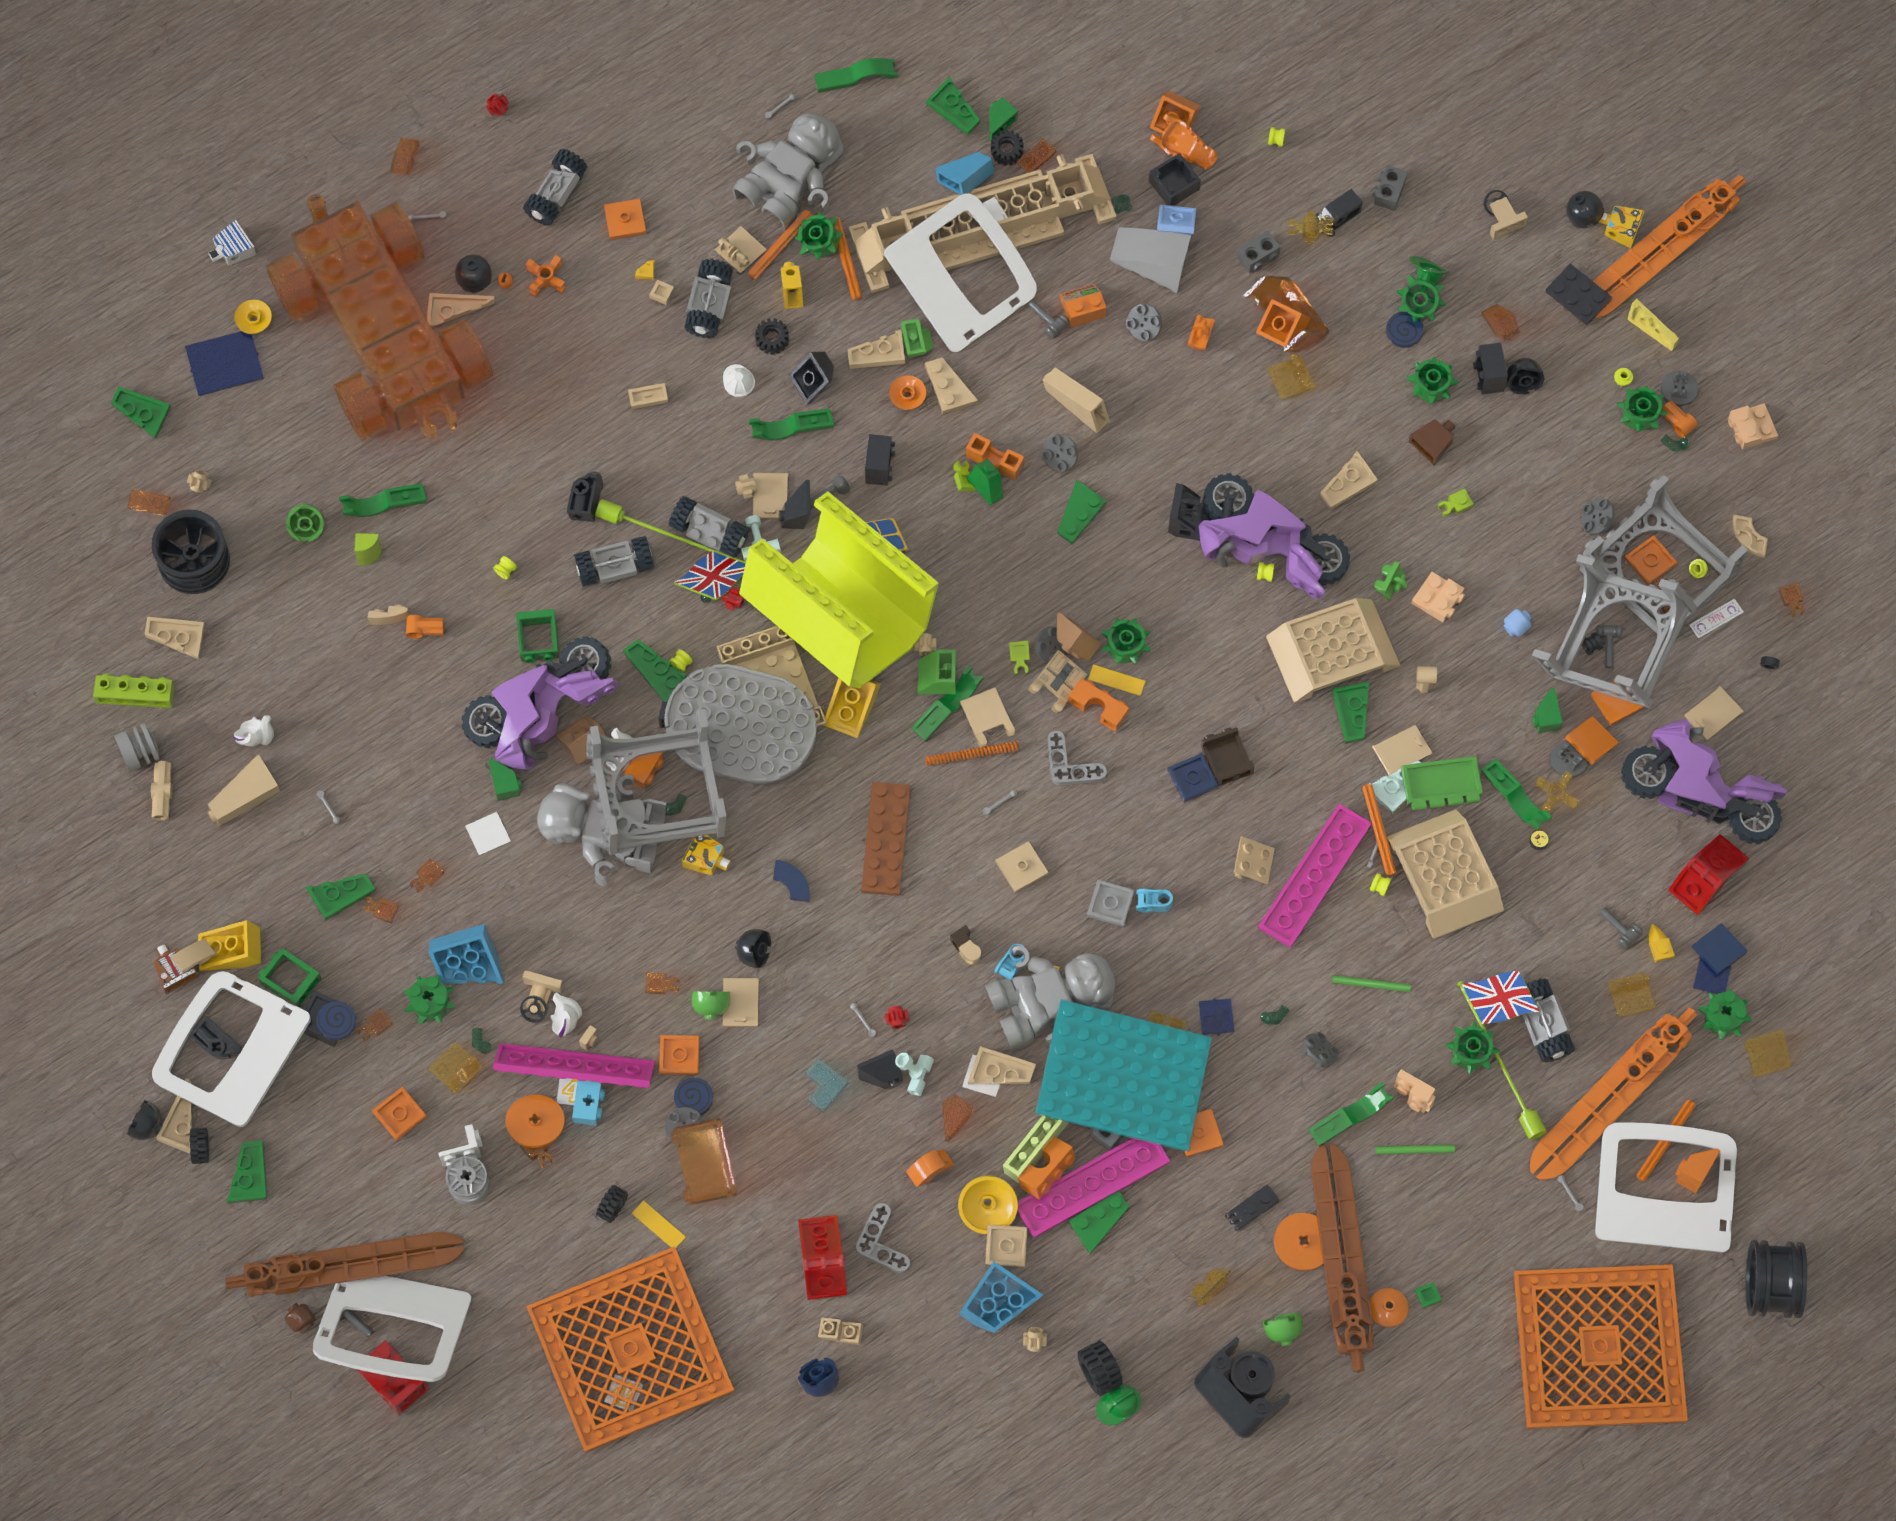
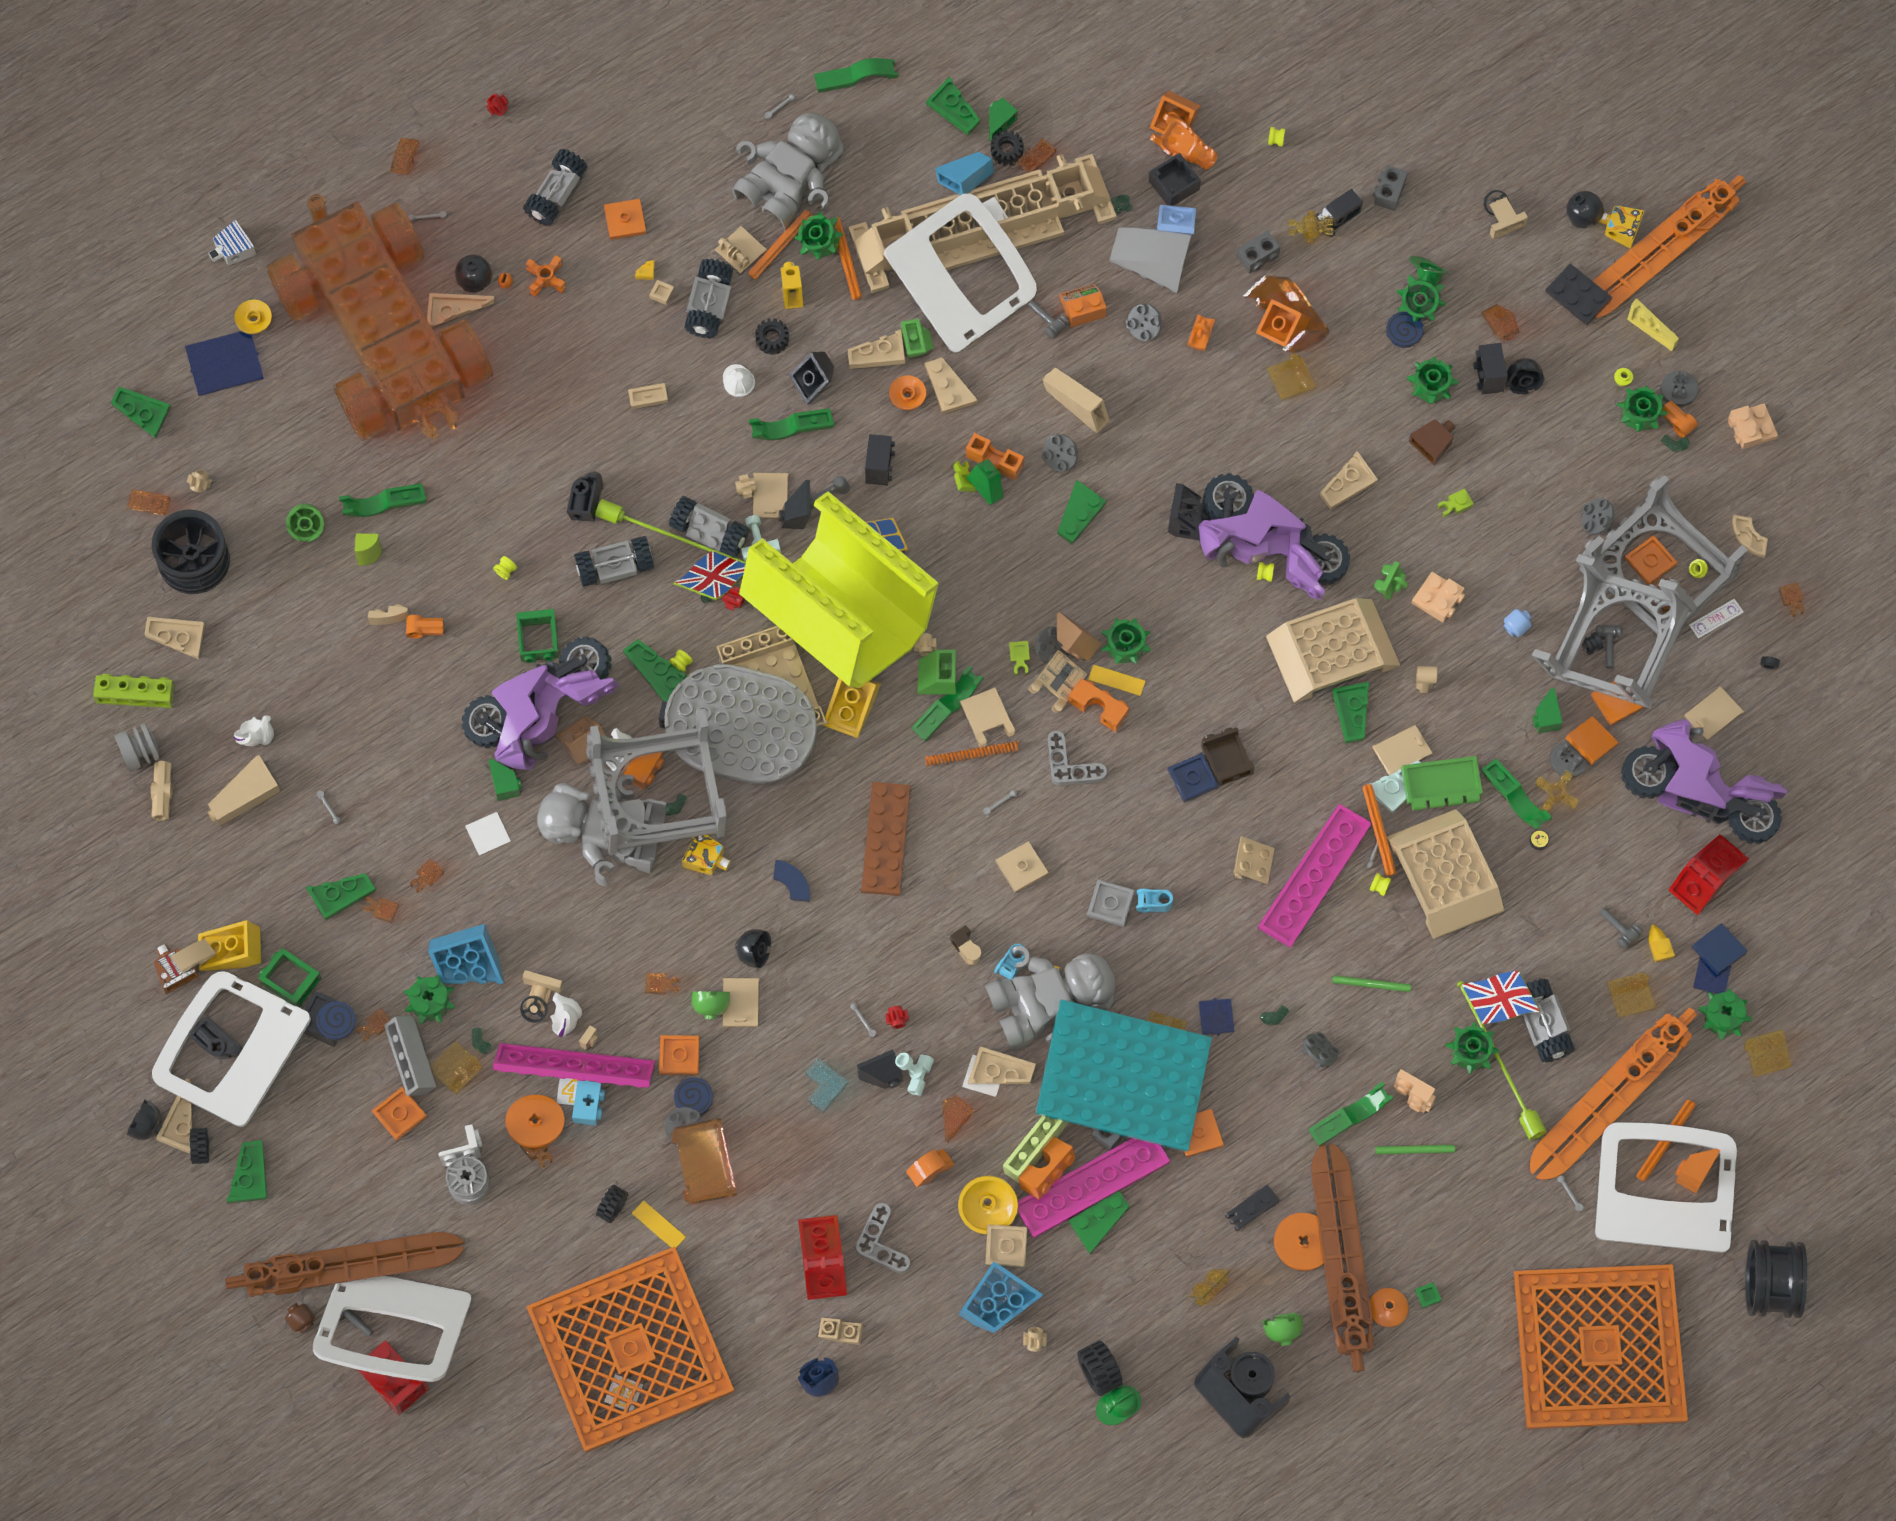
none -> light grey brick [384,1016,436,1096]

